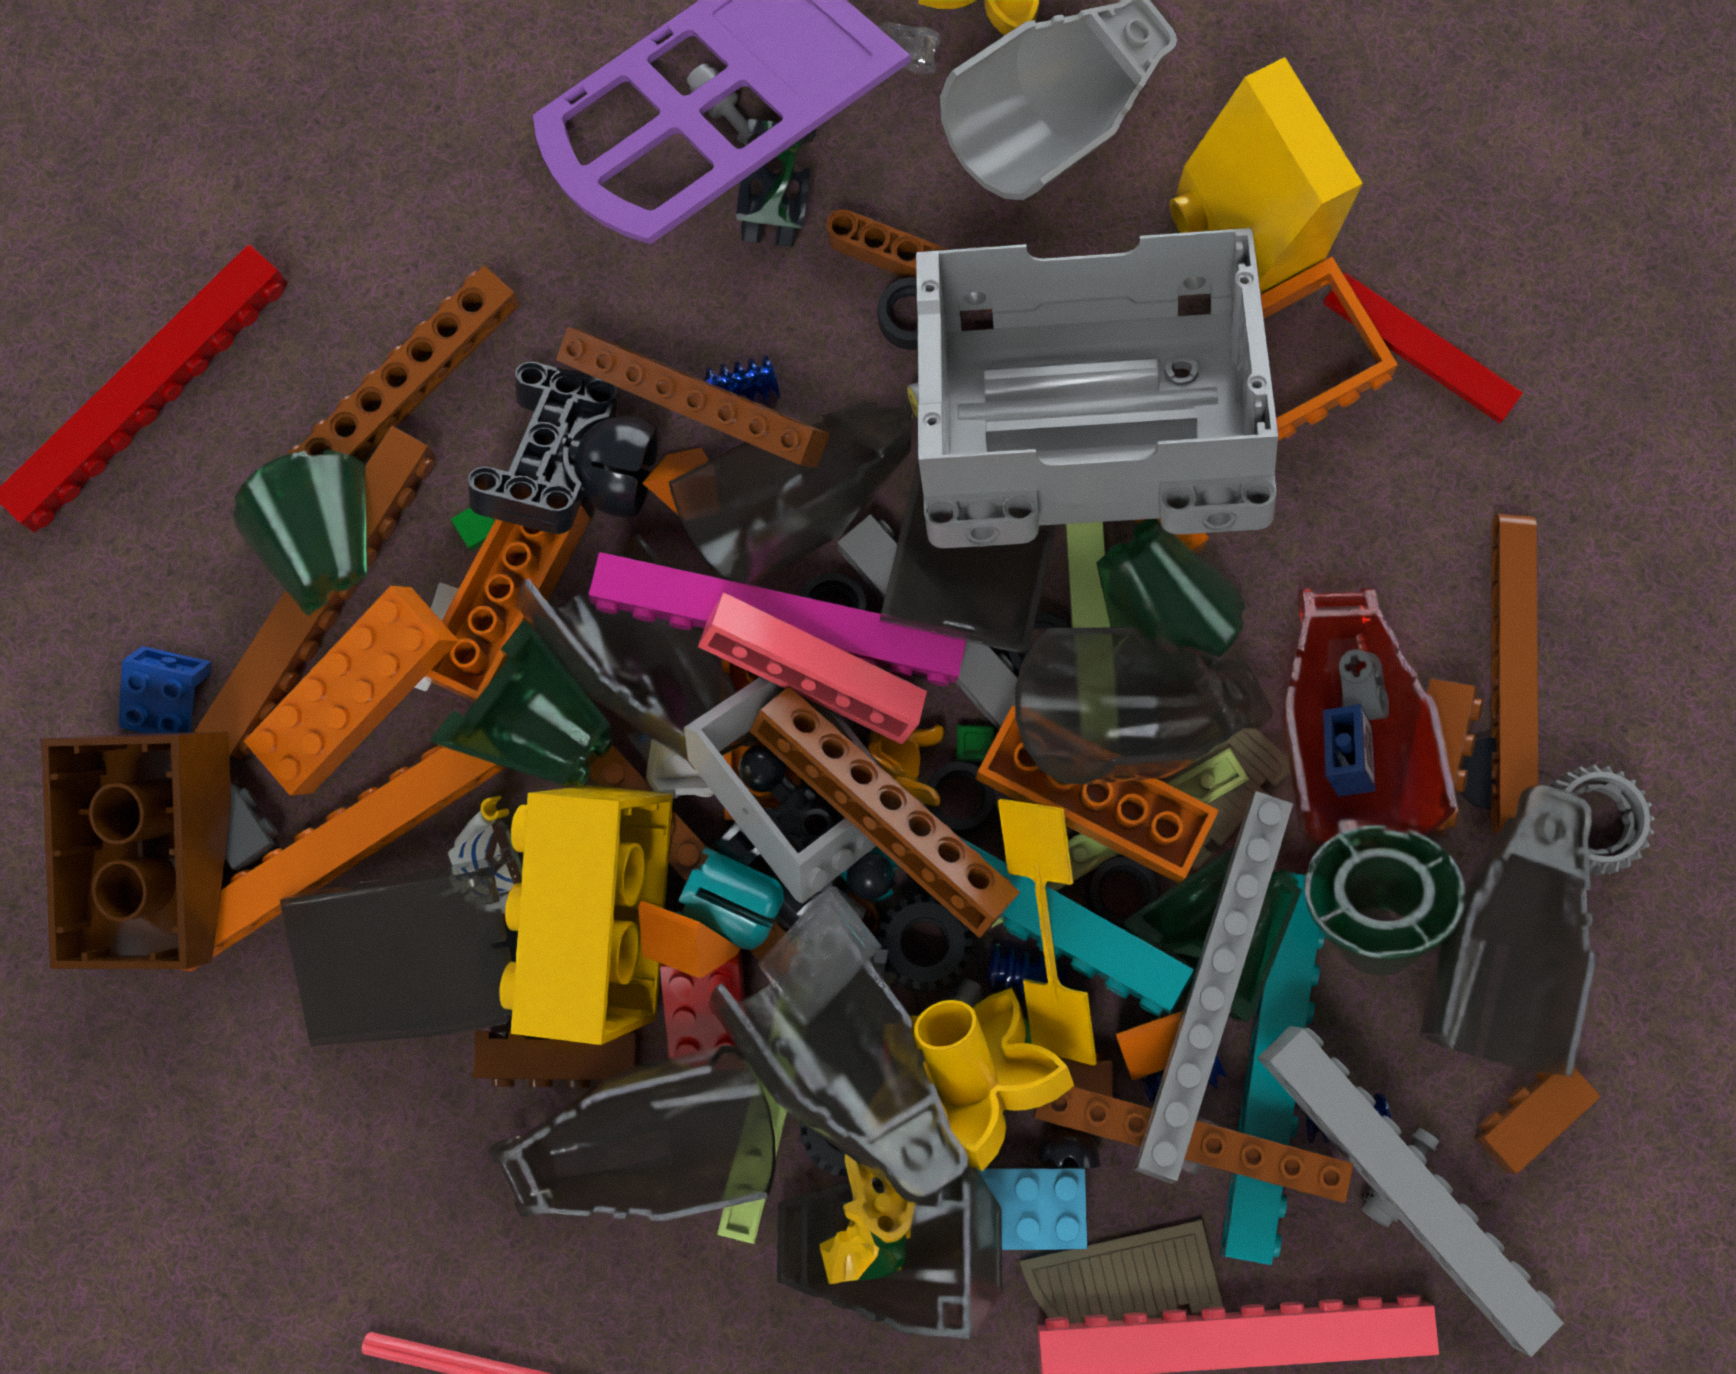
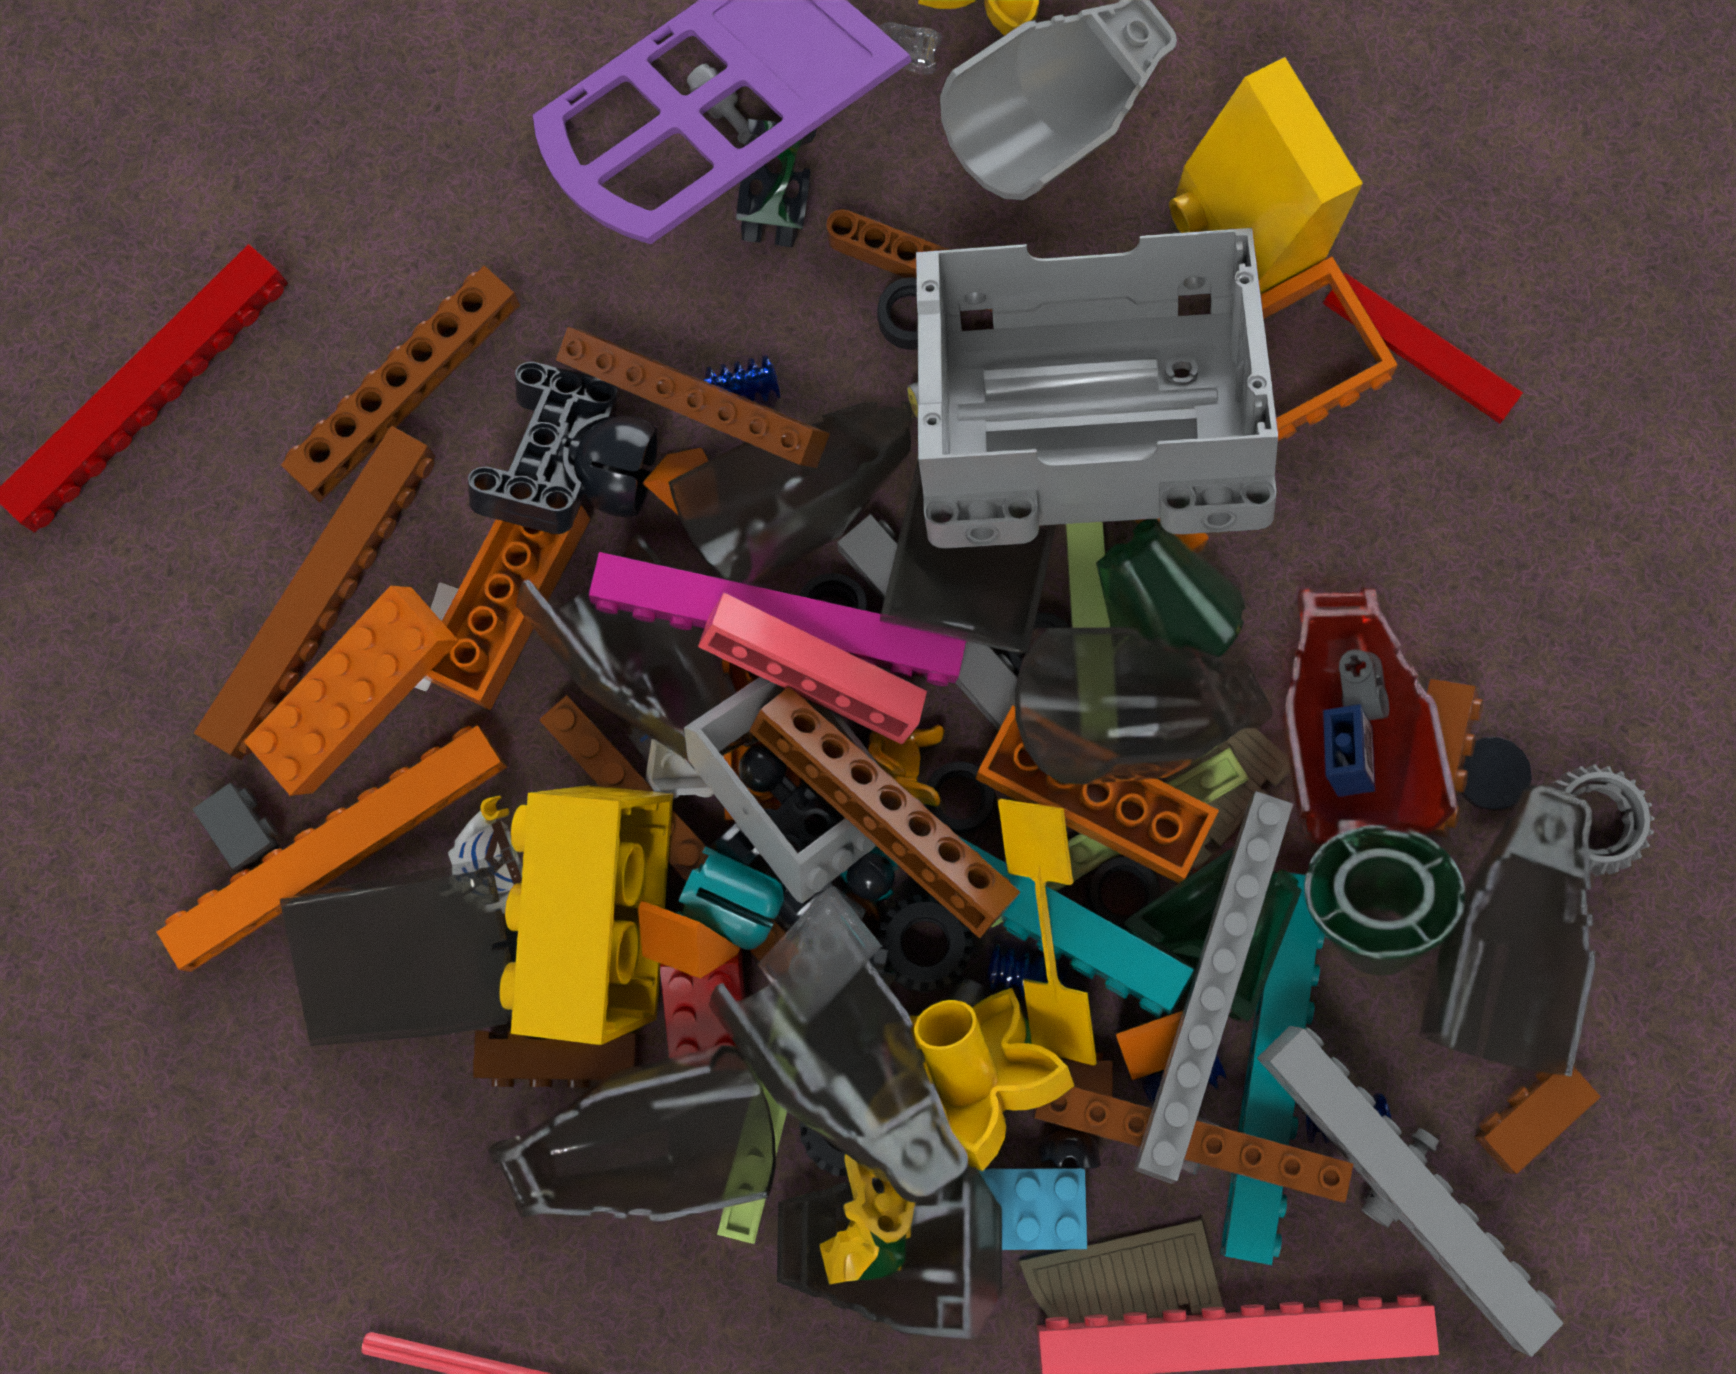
reddish brown slope [41,731,231,969] -> none
blue bracket [118,646,211,734] -> none
clear green cone [233,450,367,616] -> none
clear green cone [430,620,614,788] -> none
green tile [450,507,495,551] -> none
green tile [956,725,994,764] -> none
dark orange beam [1491,514,1539,835] -> none

